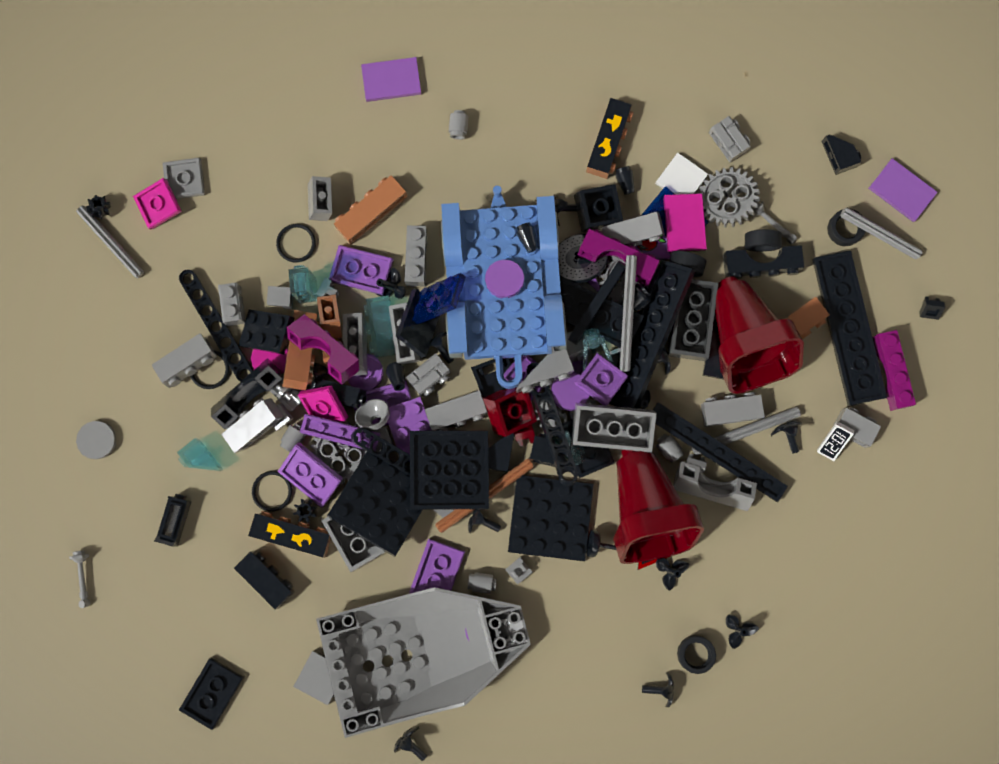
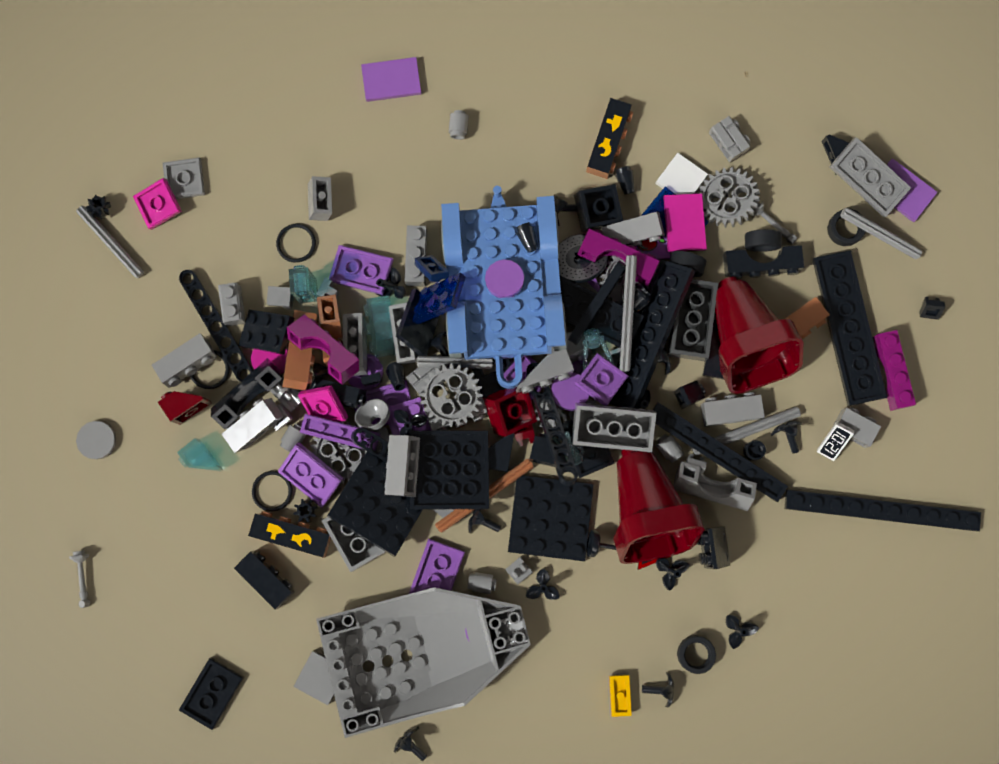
black window [154,493,191,547] -> none
nougat brick [334,176,407,245] -> none
none -> dark red slope [158,391,212,425]
none -> black tile [361,372,383,387]
none -> light grey brick [385,435,420,497]
none -> black plant [394,409,427,436]
none -> dark blue plate [415,255,449,282]
none -> light grey axle [417,356,493,369]
none -> light grey gear [419,363,483,427]
none -> black plant [526,568,560,600]
none -> yellow plate [609,675,632,717]
none -> black slope [674,381,706,409]
none -> black slope [697,526,731,570]
none -> black wheel [743,440,766,461]
none -> black plate [784,490,981,532]
none -> light grey plate [829,137,911,217]

